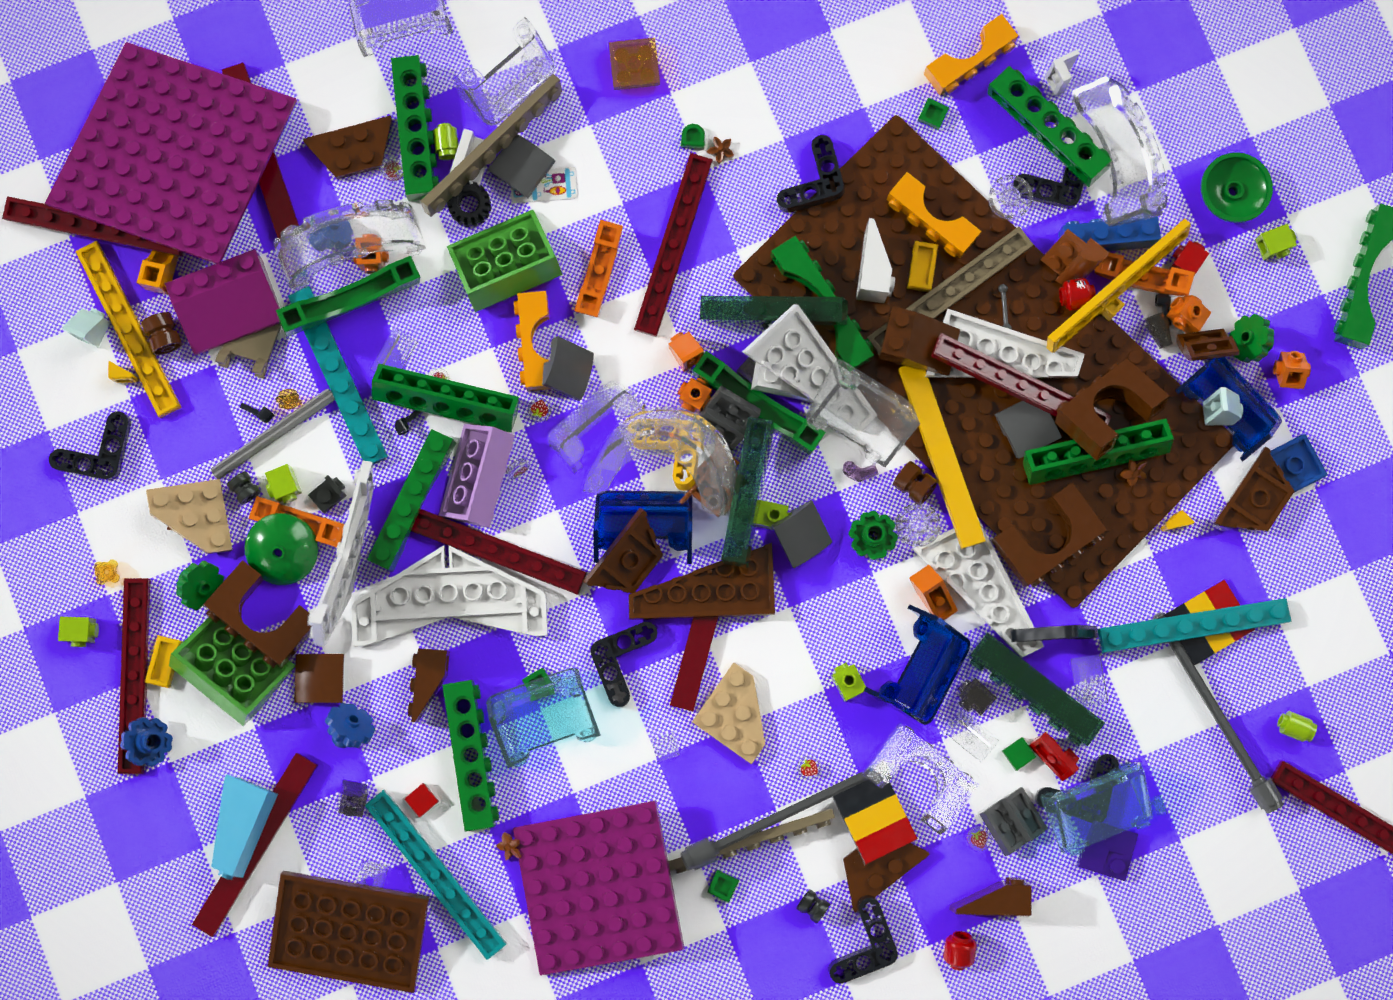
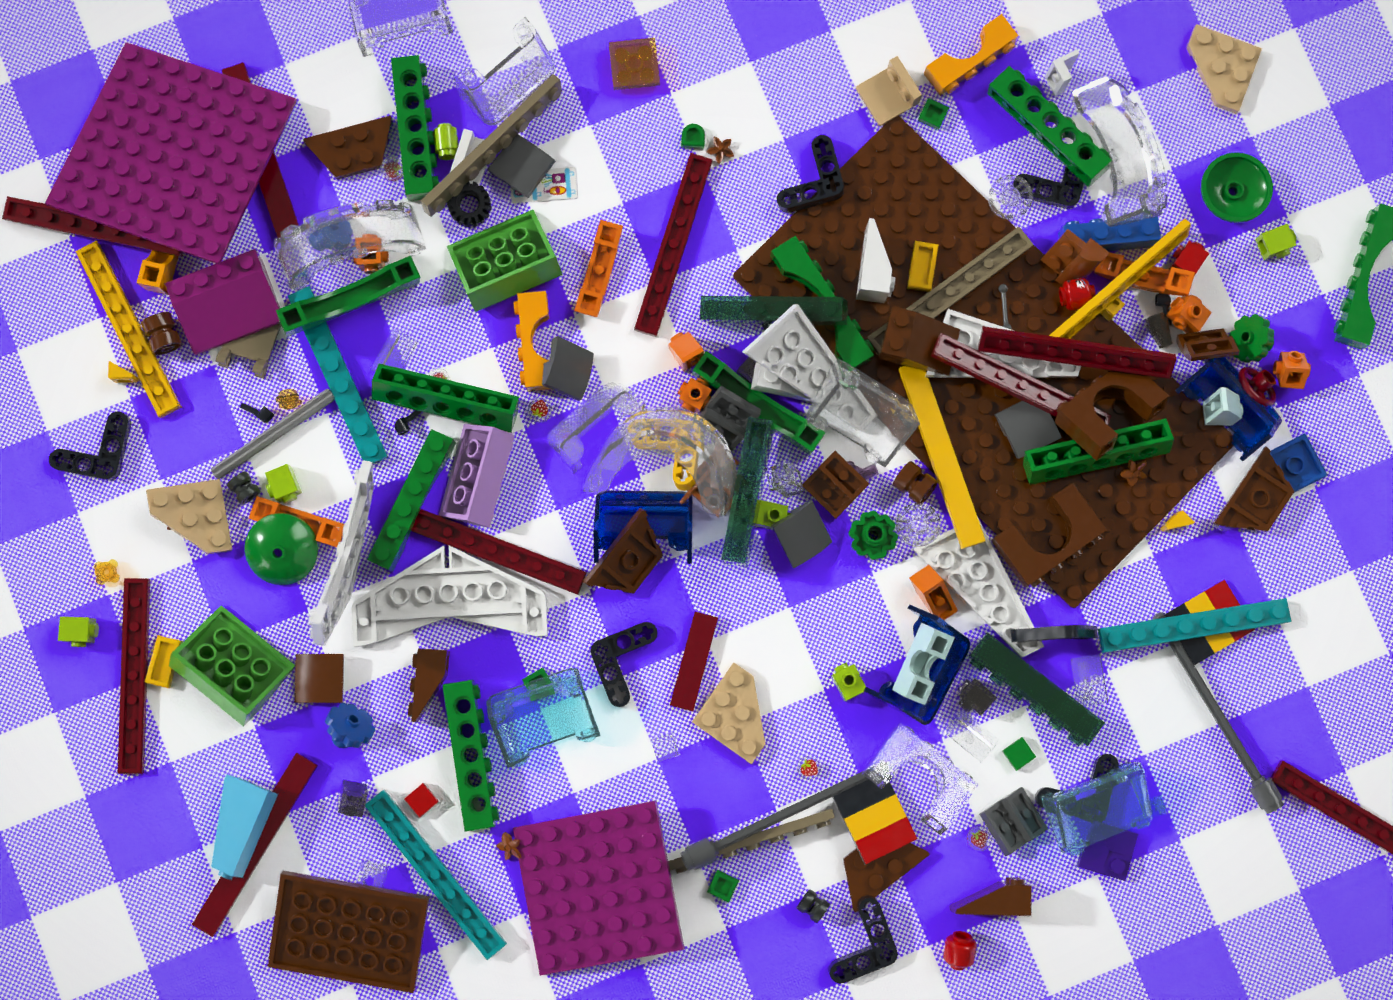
light aqua slope [62,308,111,348] -> none
blue plant [120,717,173,767] -> none
green plant [176,561,224,611] -> none
reddish brown arch [203,560,312,669] -> none
pearl dark grey bracket [308,475,347,514] -> none
clear tile [506,458,530,480] -> none
reddish brown wing [629,542,775,620] -> none
light orange arch [887,172,981,258] -> none
red hinge [1028,732,1079,781] -> none
lime brick [1277,711,1317,742] -> none
none -> clear brick [766,461,803,498]
none -> reddish brown slope [801,450,870,519]
none -> tan bracket [856,55,922,126]
none -> light aqua arch [892,623,955,705]
none -> dark red tile [978,326,1177,379]
none -> tan plate [1186,24,1262,114]
none -> dark red piece [1238,367,1276,406]

